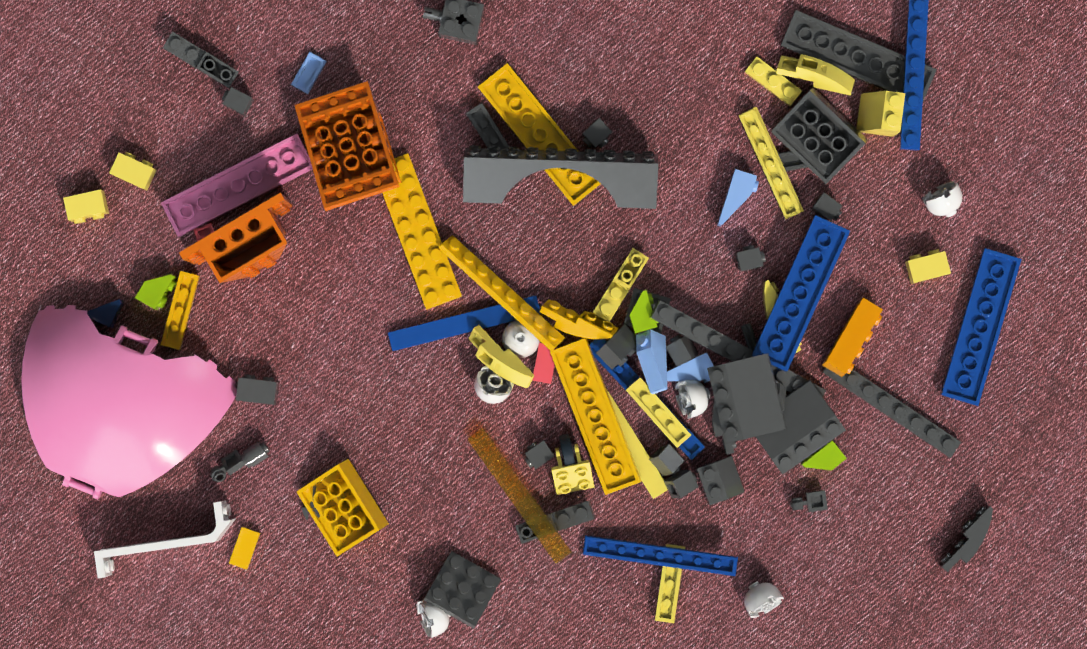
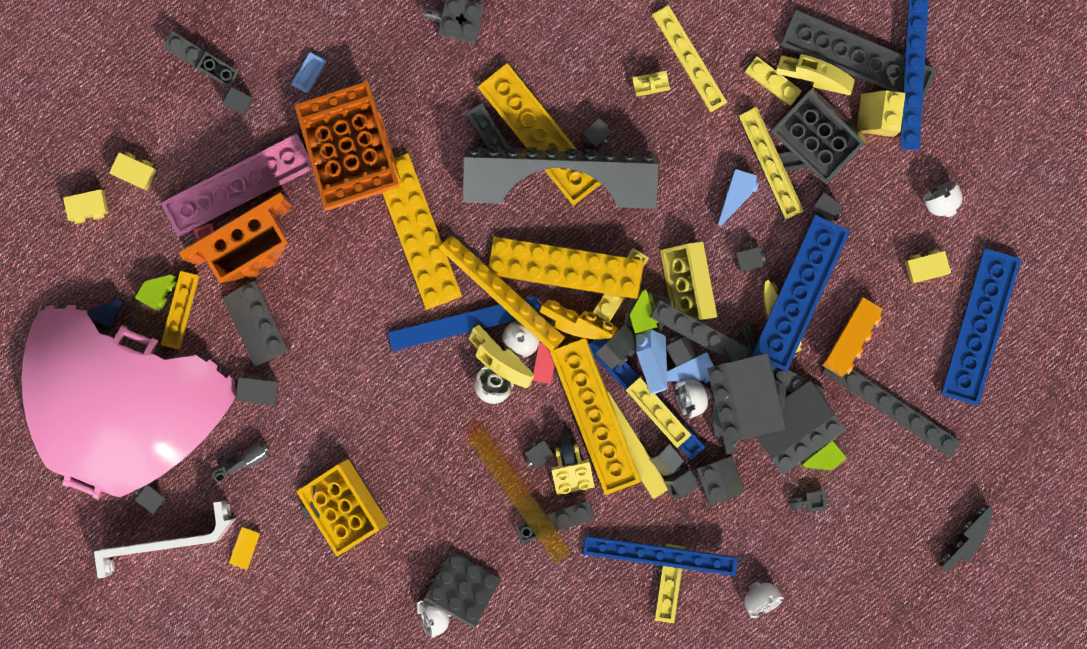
none -> dark grey brick [133,485,165,514]
none -> dark grey slope [223,281,290,367]
none -> yellow plate [488,237,644,299]
none -> light yellow hips [632,71,670,97]
none -> light yellow tile [652,5,727,113]
none -> light yellow slope [660,242,717,321]

